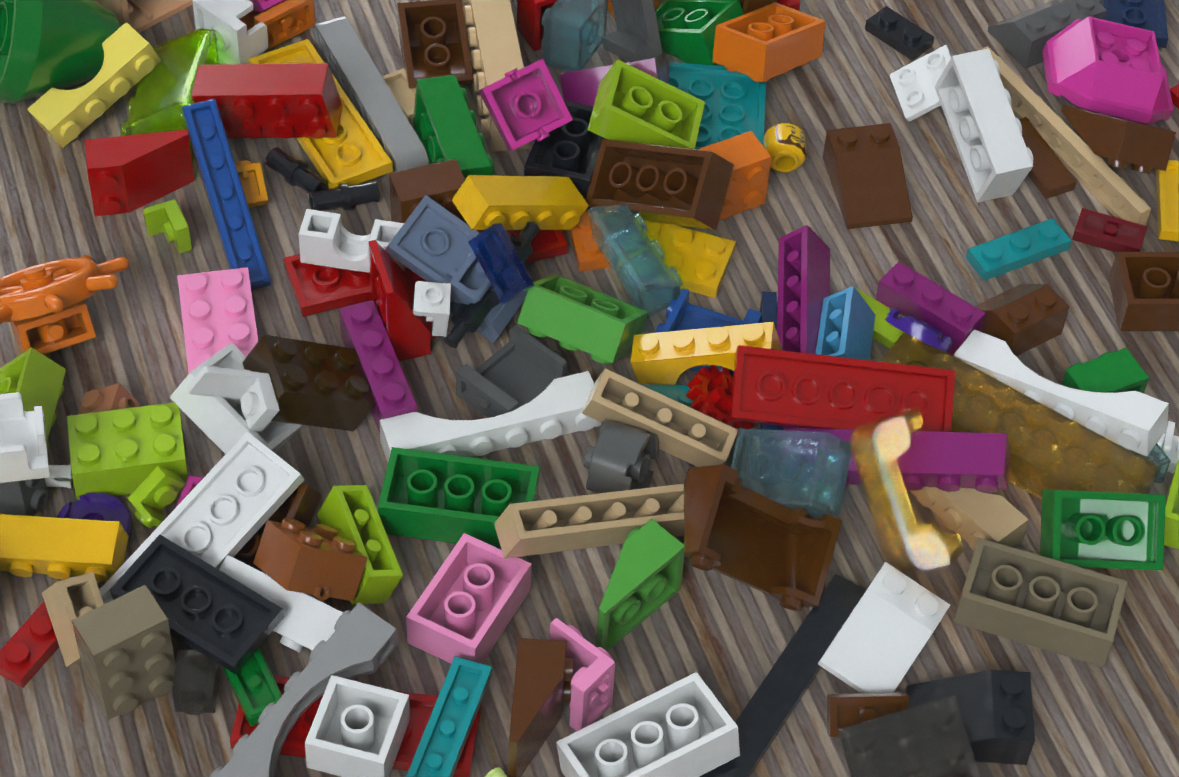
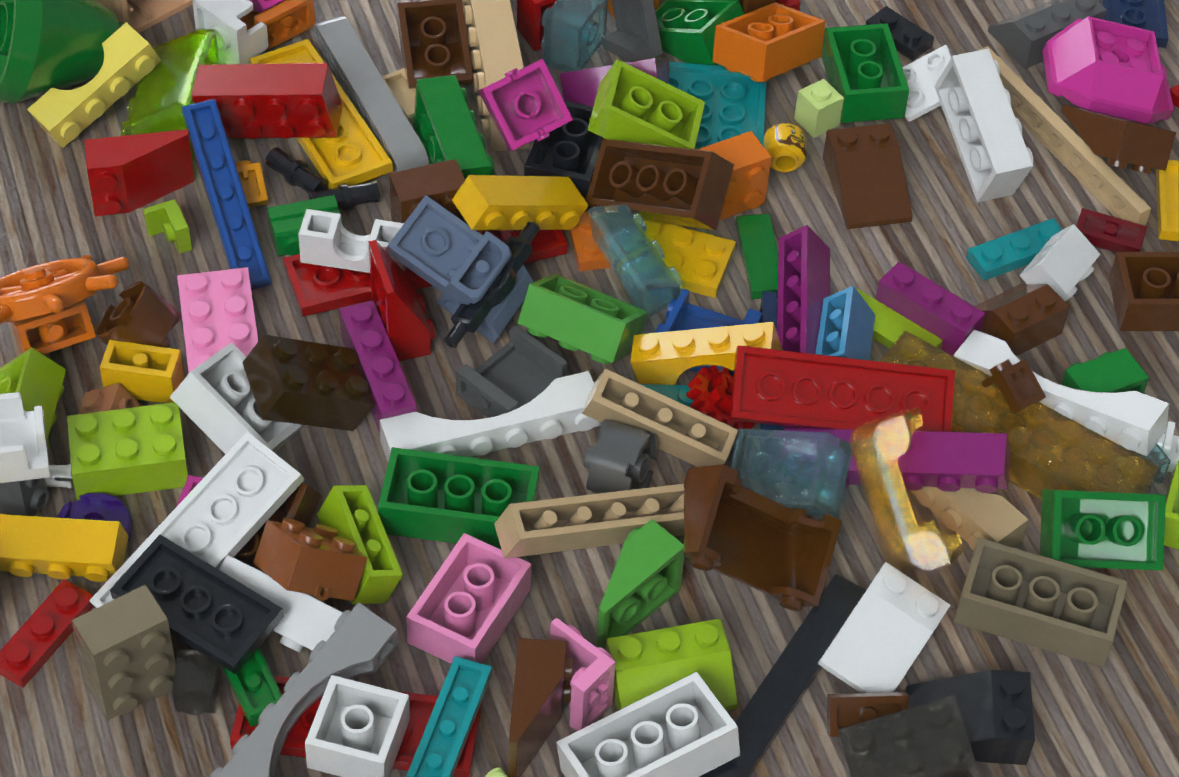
tan brick [42,572,104,667] -> none
lime bracket [128,466,186,528] -> none
white bracket [188,366,280,431] -> none
white bracket [413,281,451,337] -> none
clear blue plate [468,223,534,304] -> none
dark purple tile [885,308,954,352] -> none
reddish brown tile [1019,117,1076,199] -> none
none -> reddish brown brick [95,281,182,348]
none -> yellow brick [100,340,184,403]
none -> green brick [267,195,343,257]
none -> lime slope [606,618,738,711]
none -> green tile [735,214,778,299]
none -> yellowish green brick [794,79,844,138]
none -> green brick [821,23,909,123]
none -> reddish brown bracket [981,359,1046,414]
none -> white brick [1019,224,1100,301]

